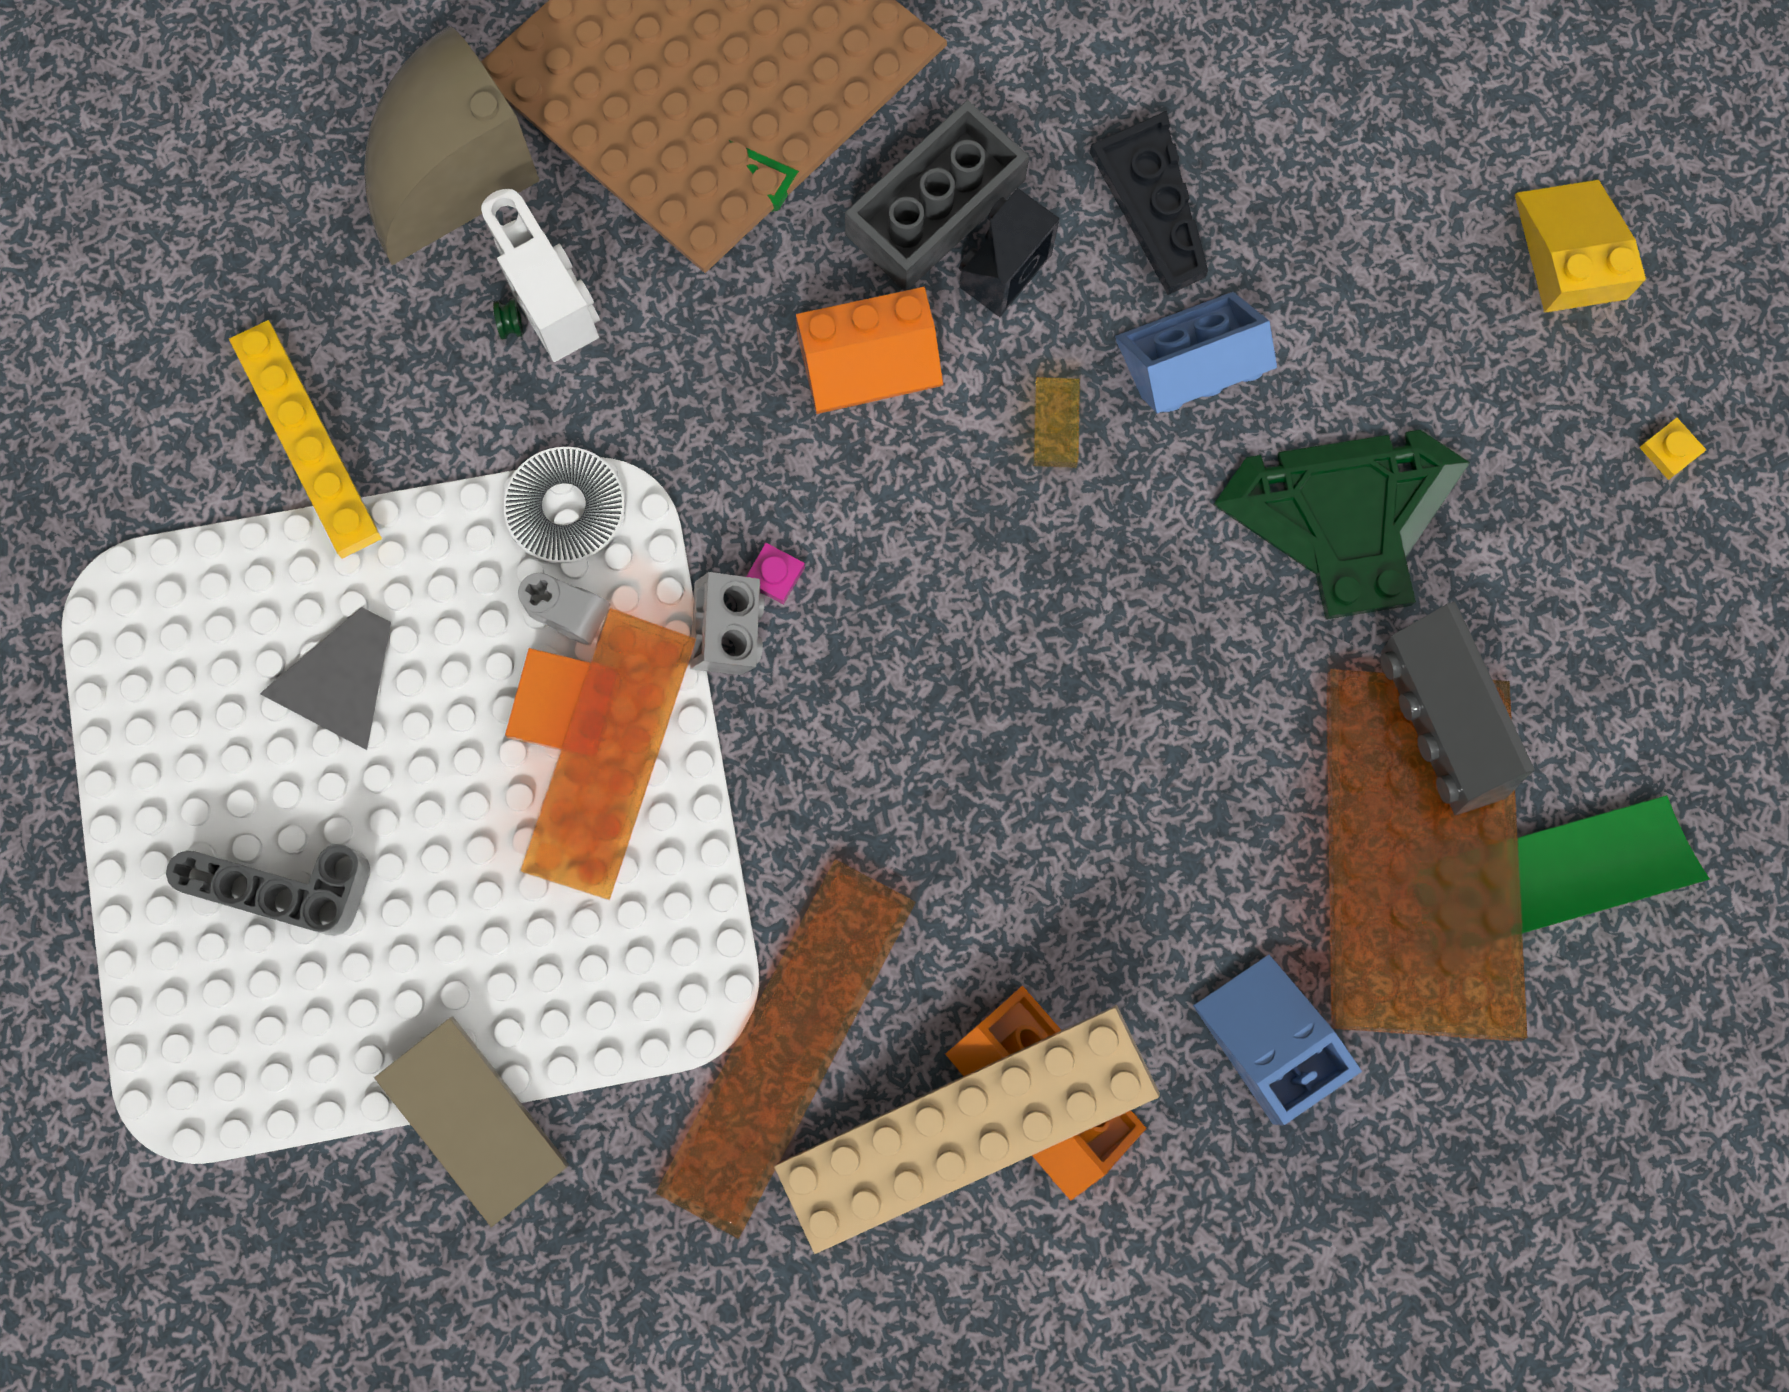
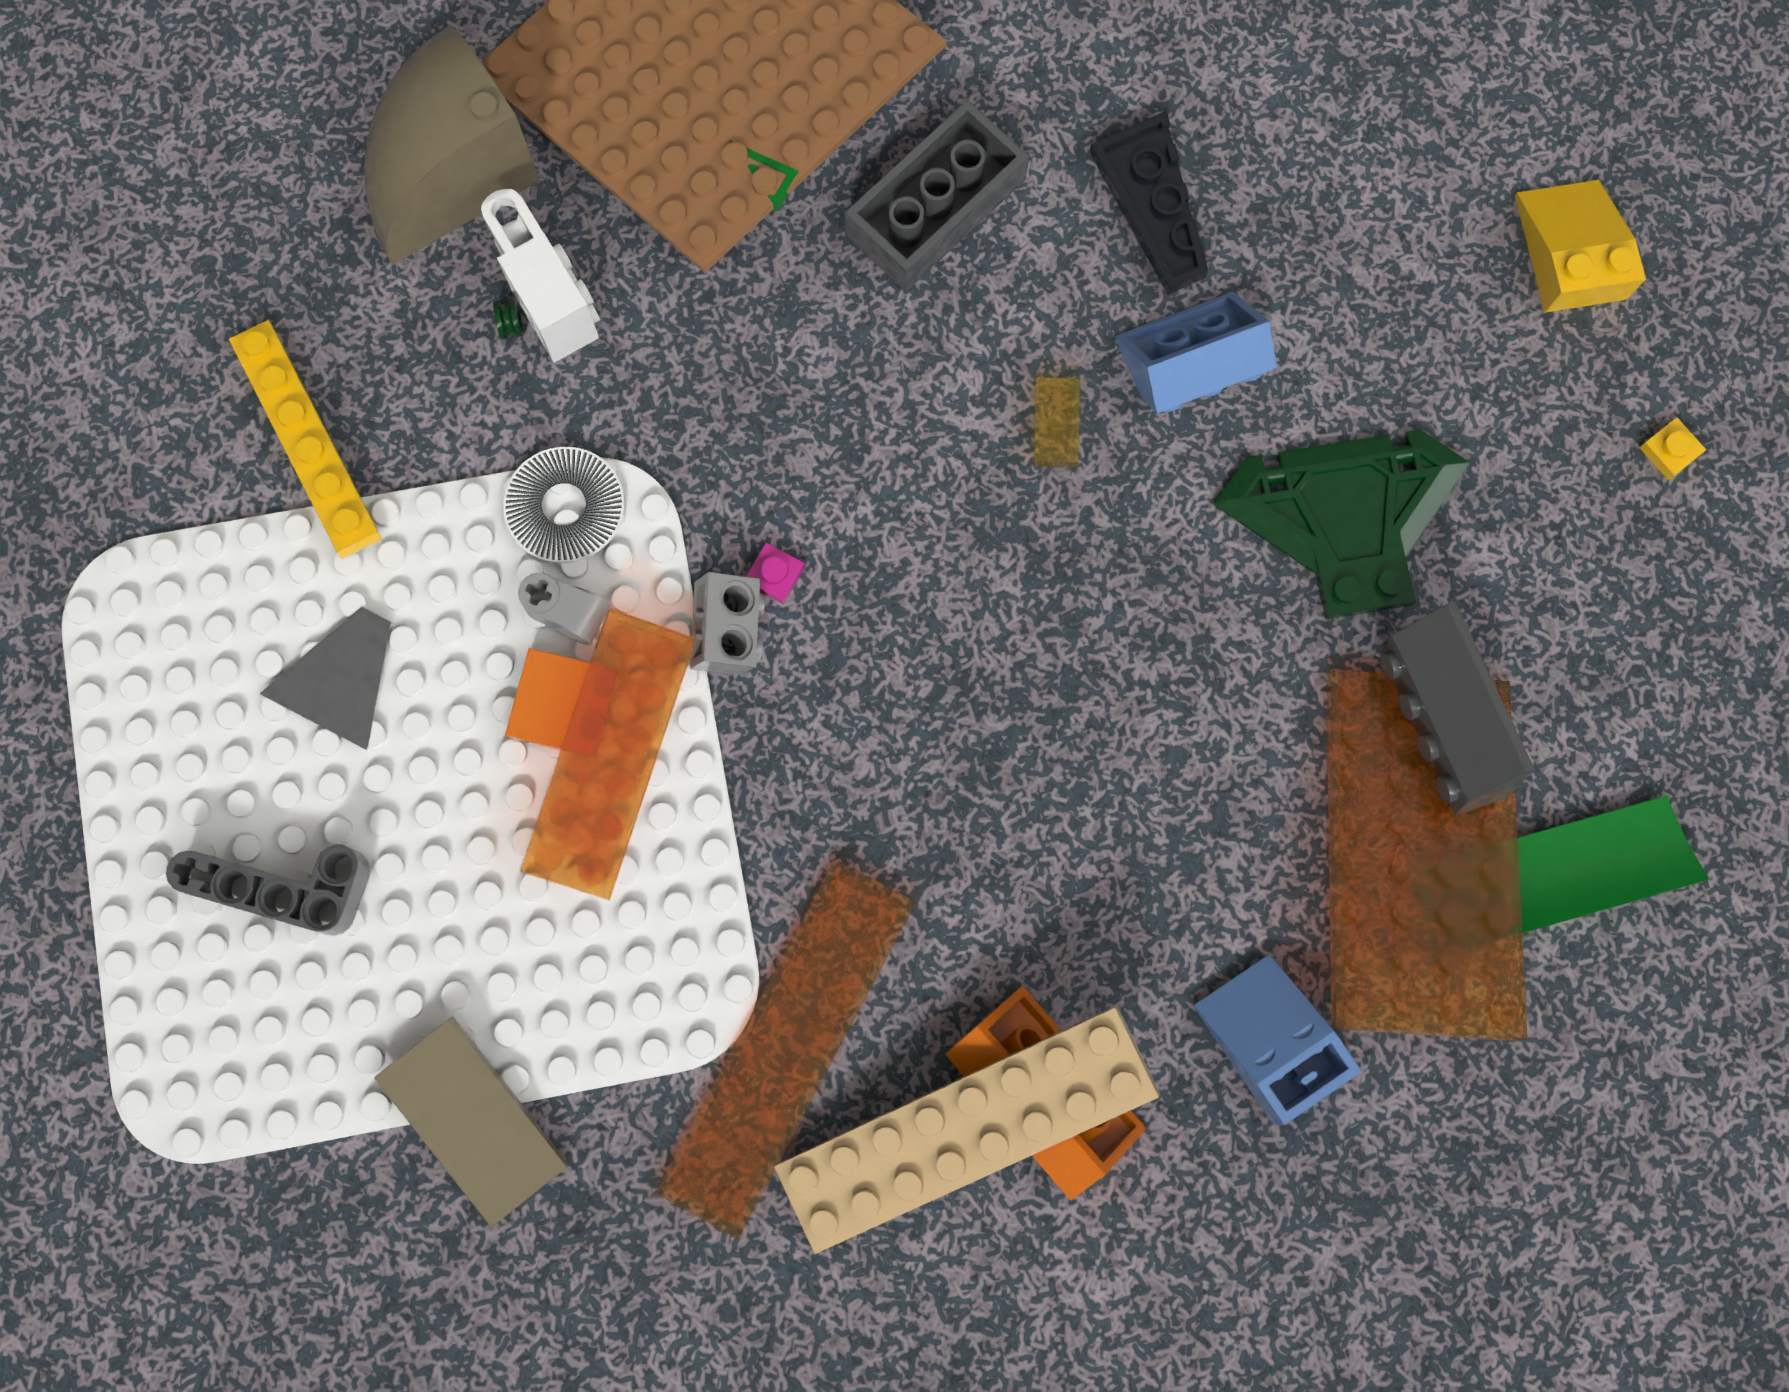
orange slope [796,287,943,414] -> none
black slope [959,188,1060,317] -> none

